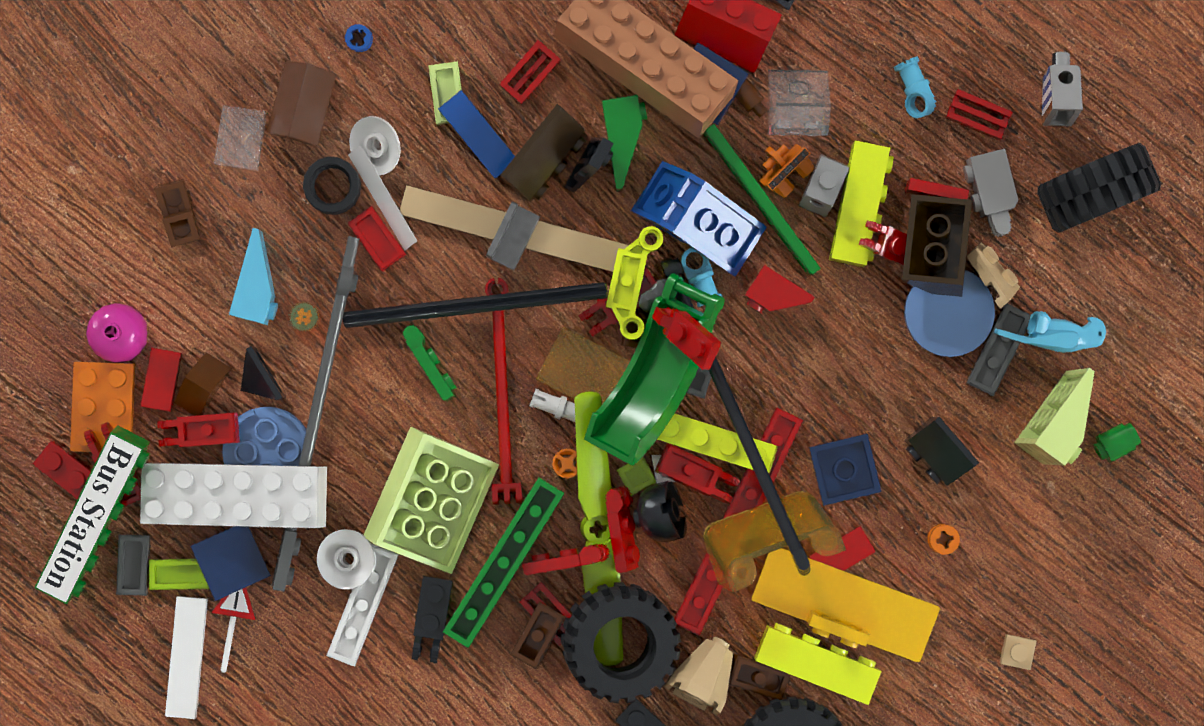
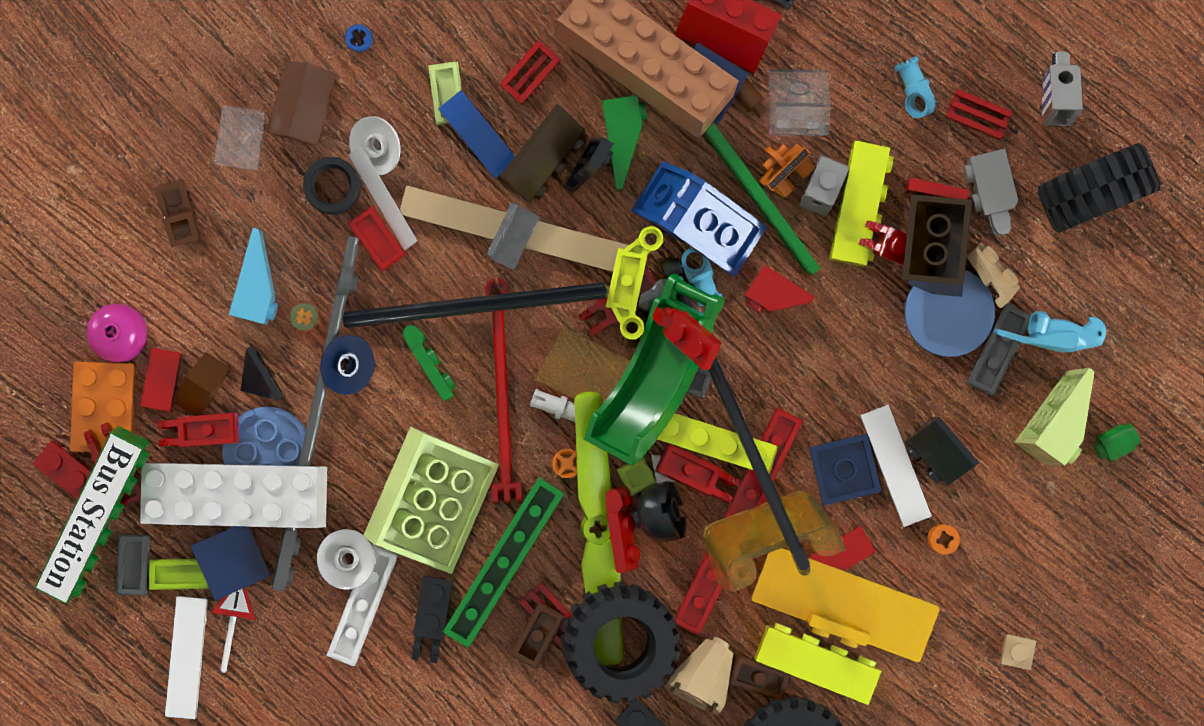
red hinge [522,544,610,575] -> none
none -> dark blue dish [320,335,375,395]
none -> white tile [860,405,932,527]

